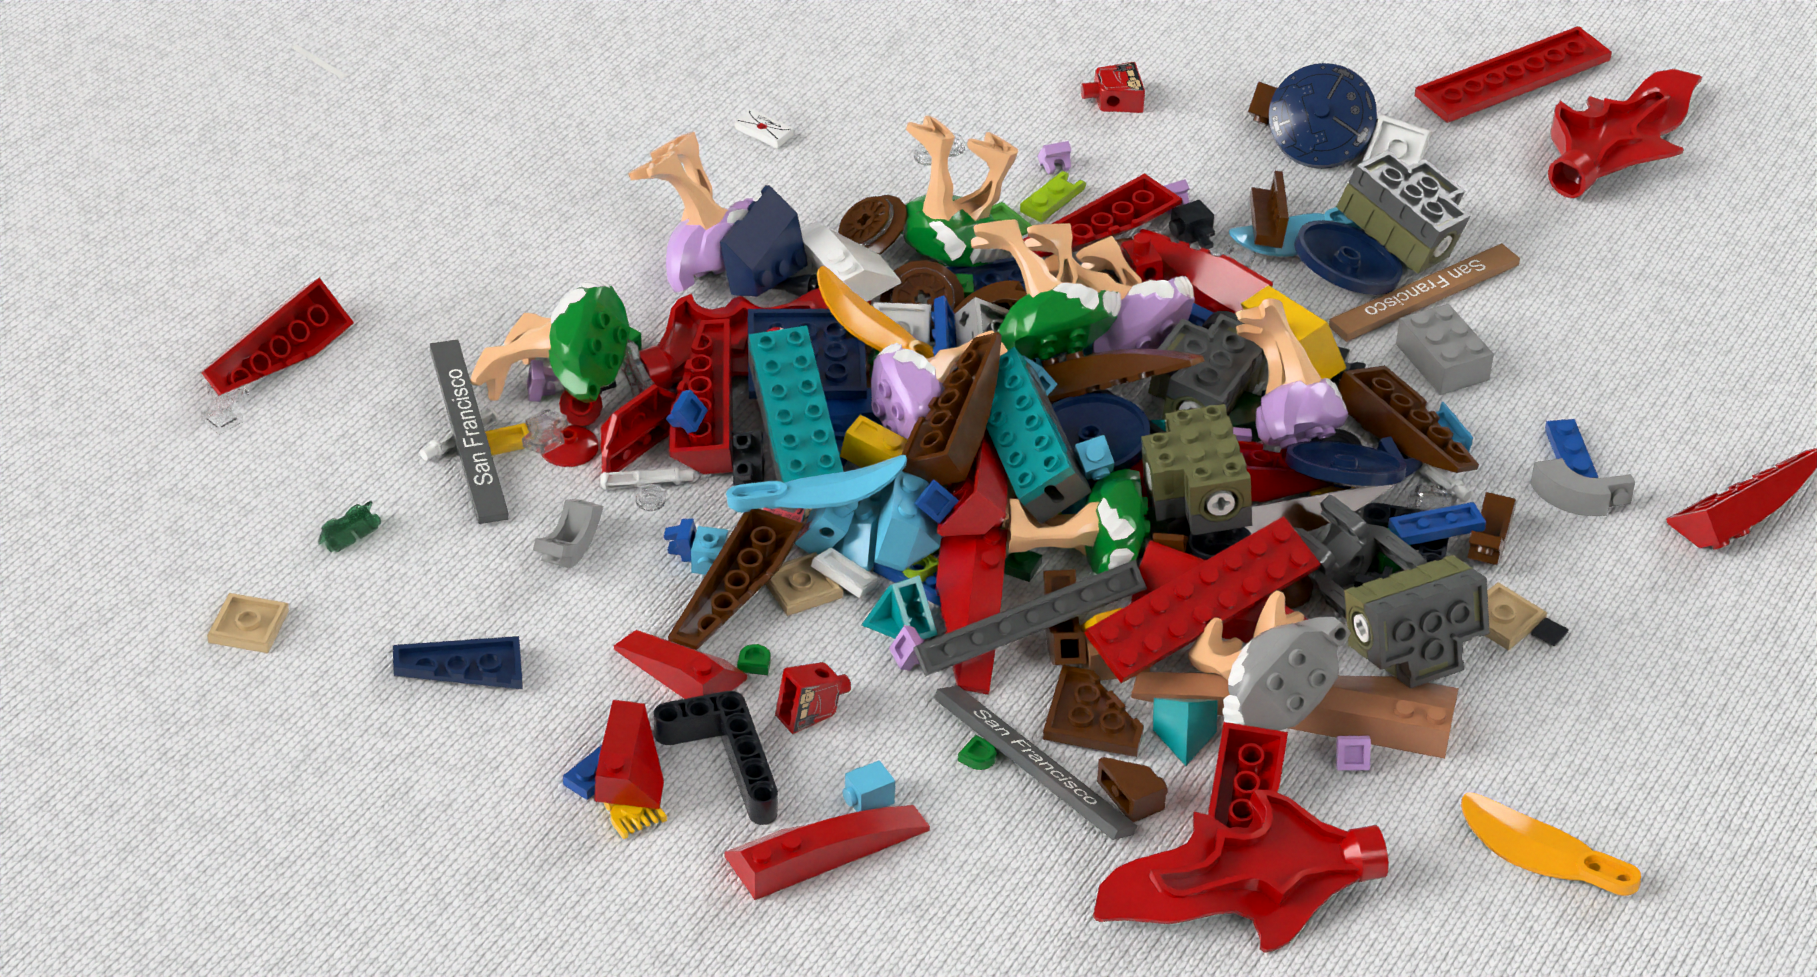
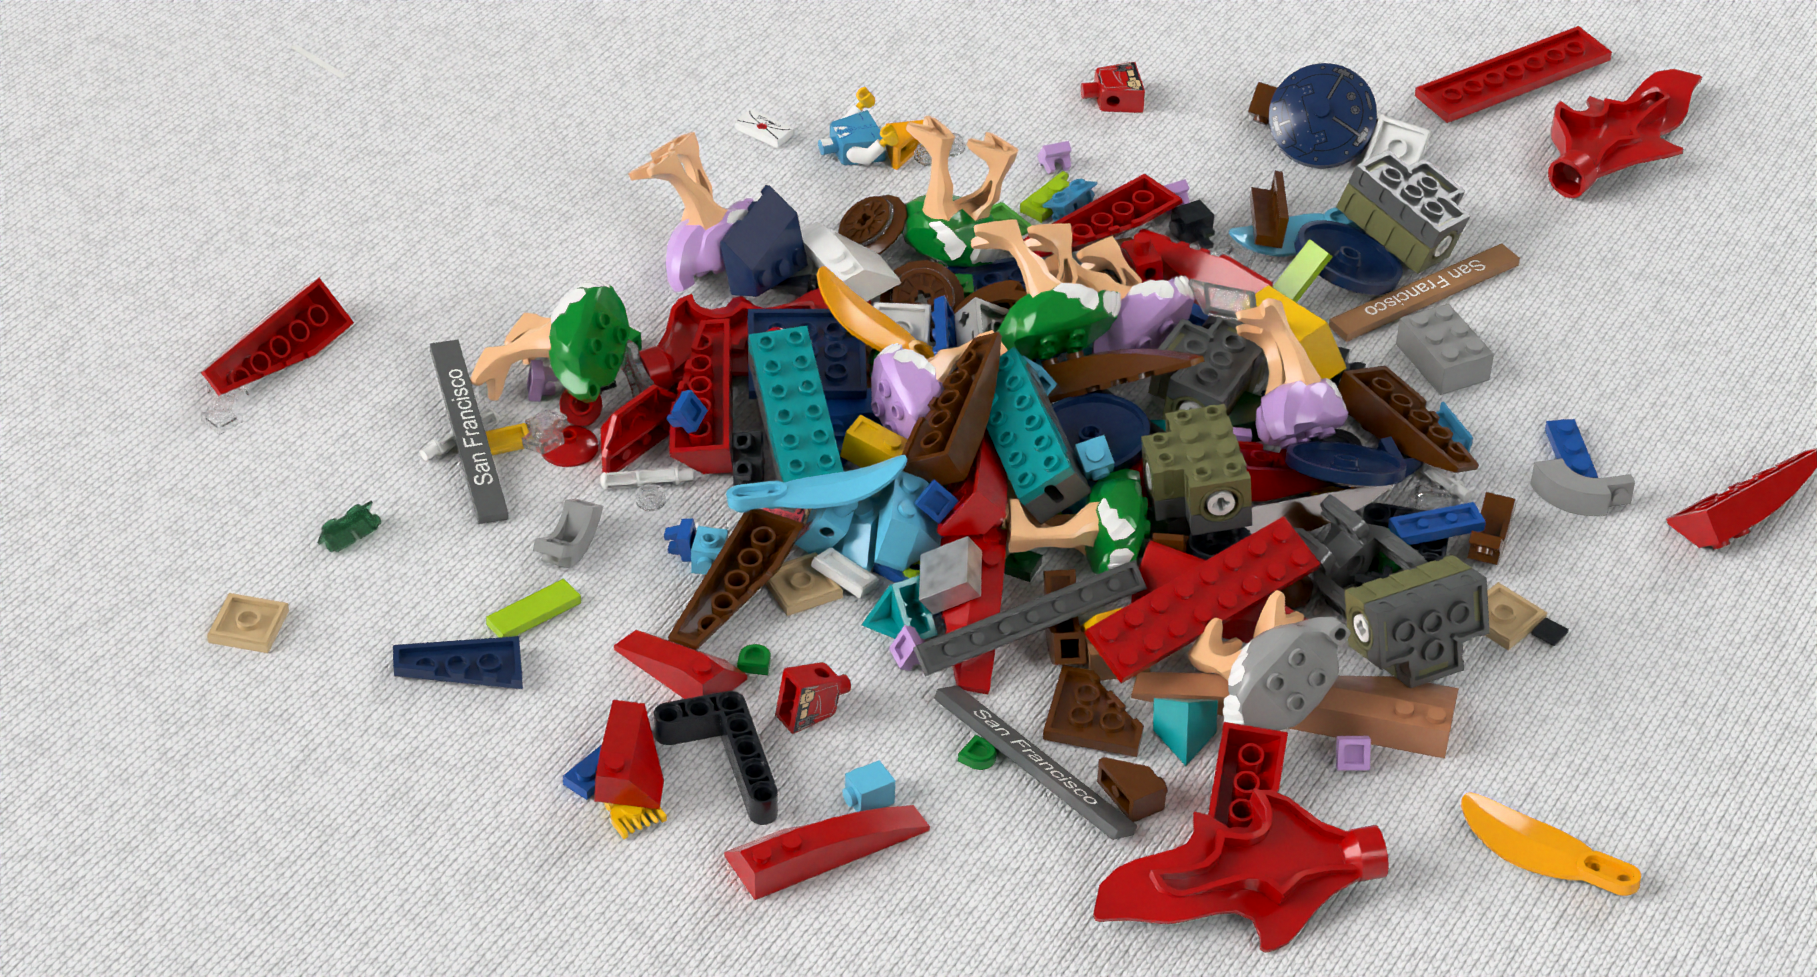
none -> lime tile [486,578,581,637]
none -> torso [818,87,899,165]
none -> light orange slope [886,120,924,170]
none -> flat silver piece [919,536,982,615]
none -> dark azure hinge [1043,179,1098,221]
none -> clear slope [1188,279,1257,321]
none -> lime tile [1272,239,1332,303]

